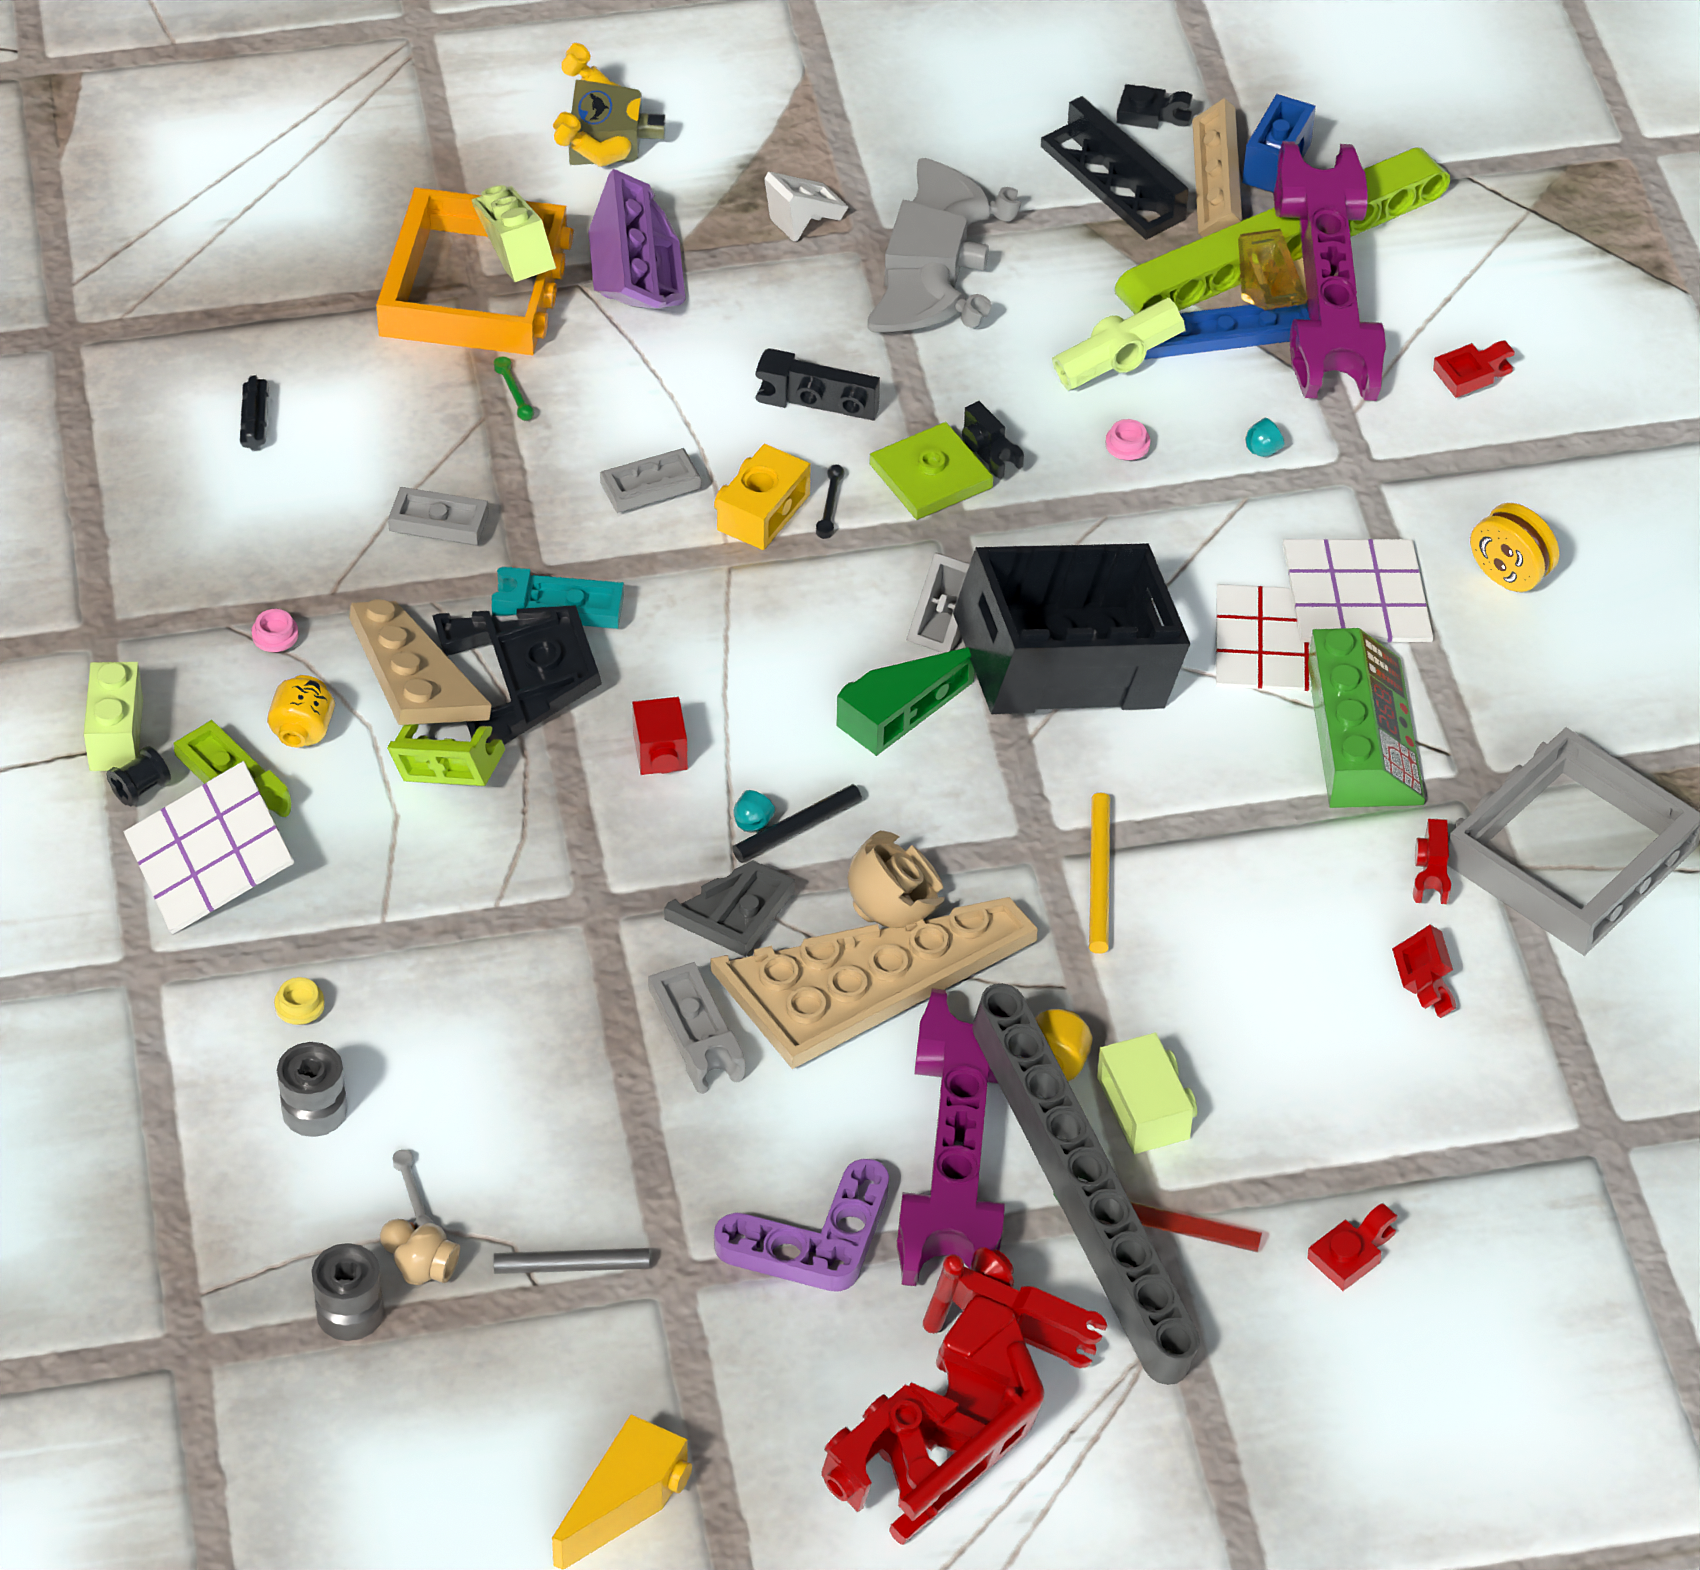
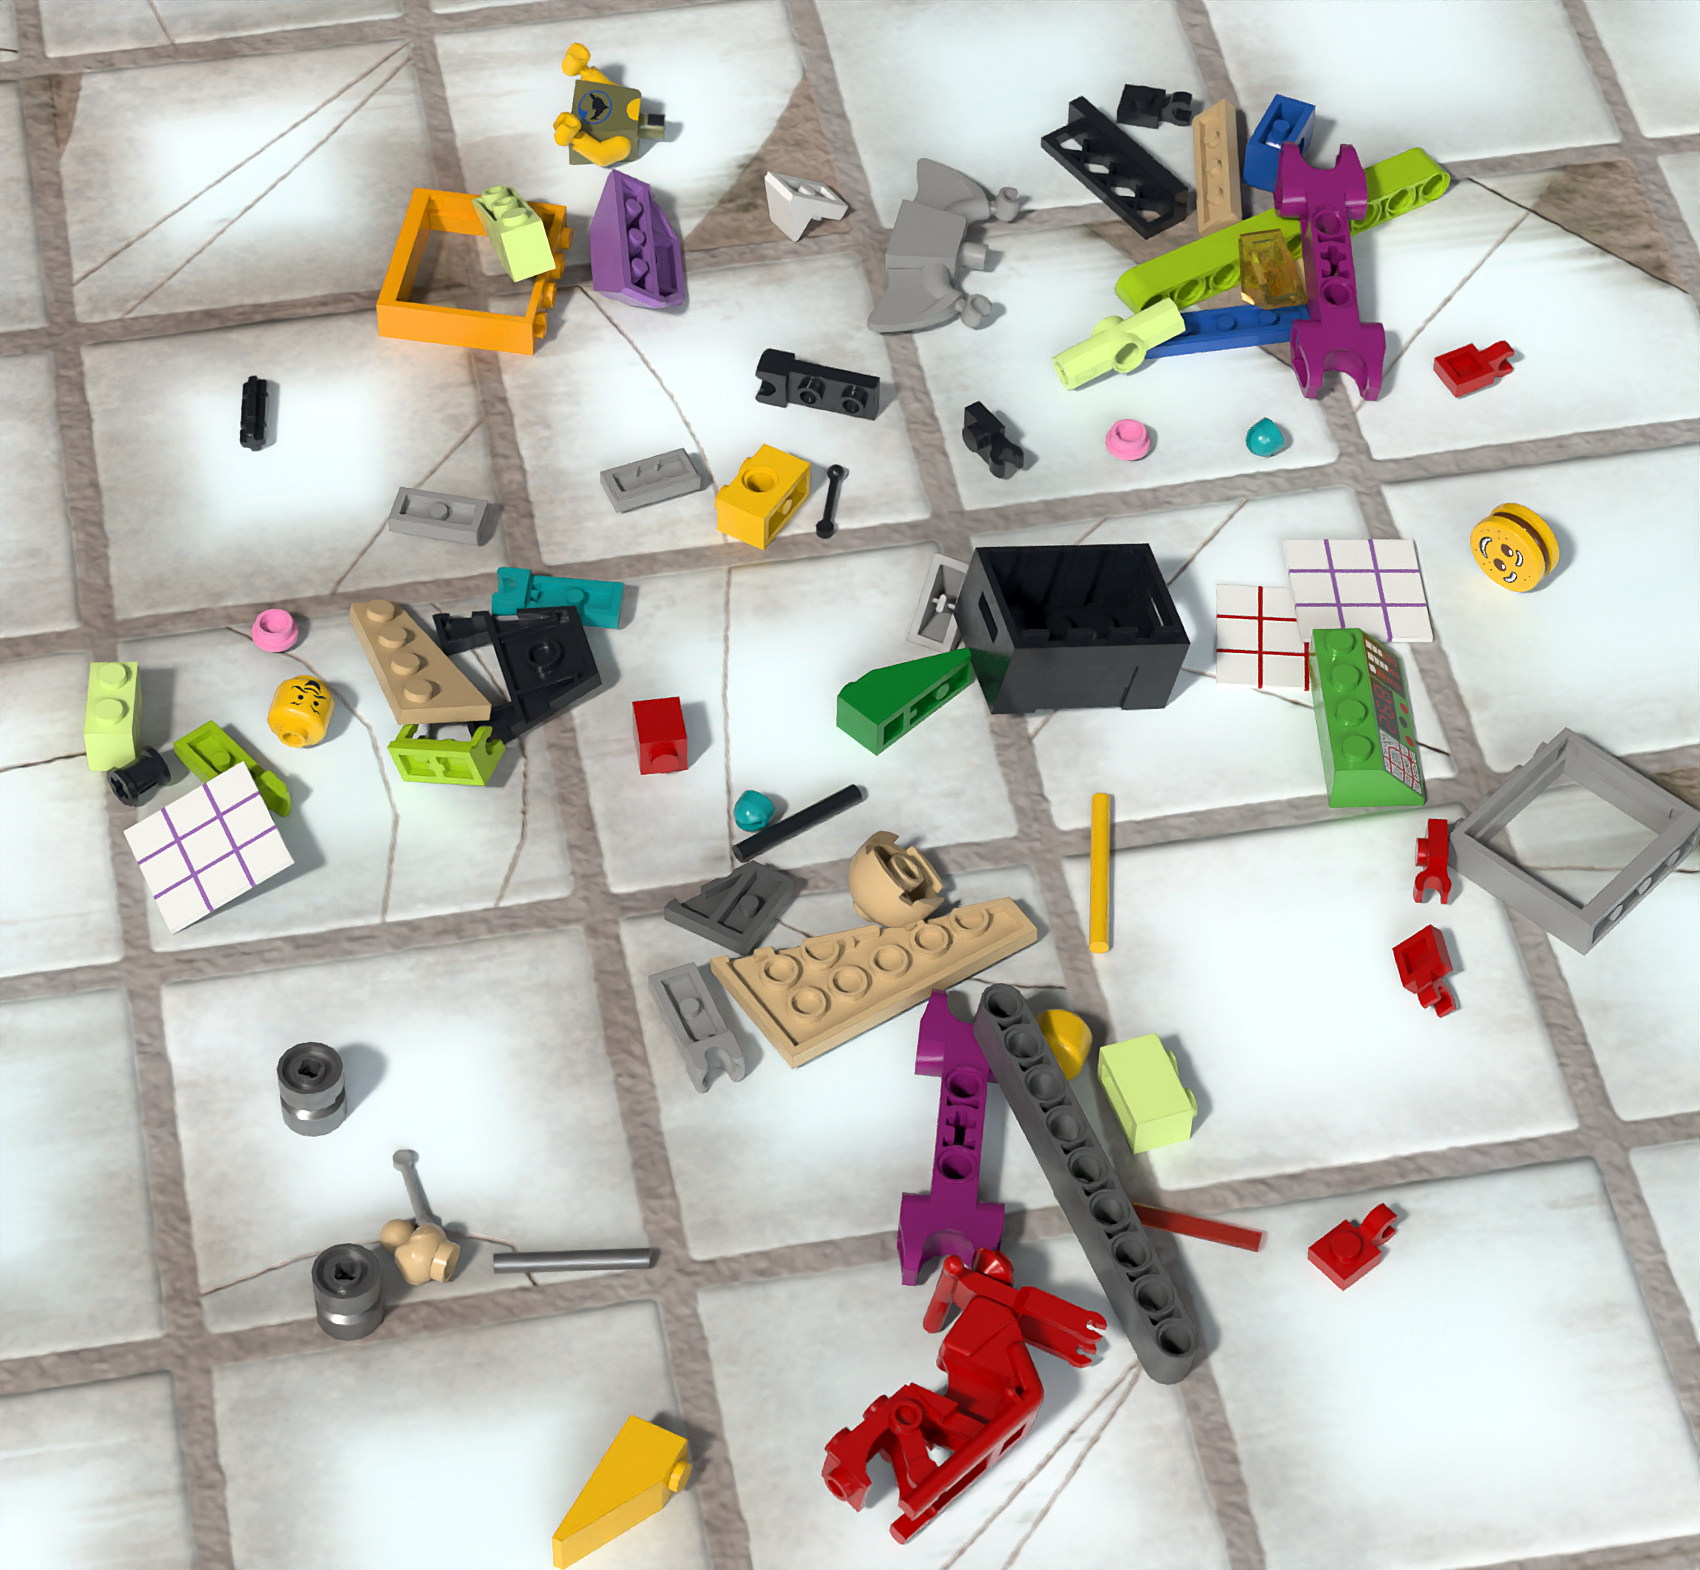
light yellow plate [274,977,325,1025] -> none
green hinge [494,356,534,421] -> none
medium lavender beam [714,1159,889,1292] -> none
lime plate [870,422,993,520] -> none

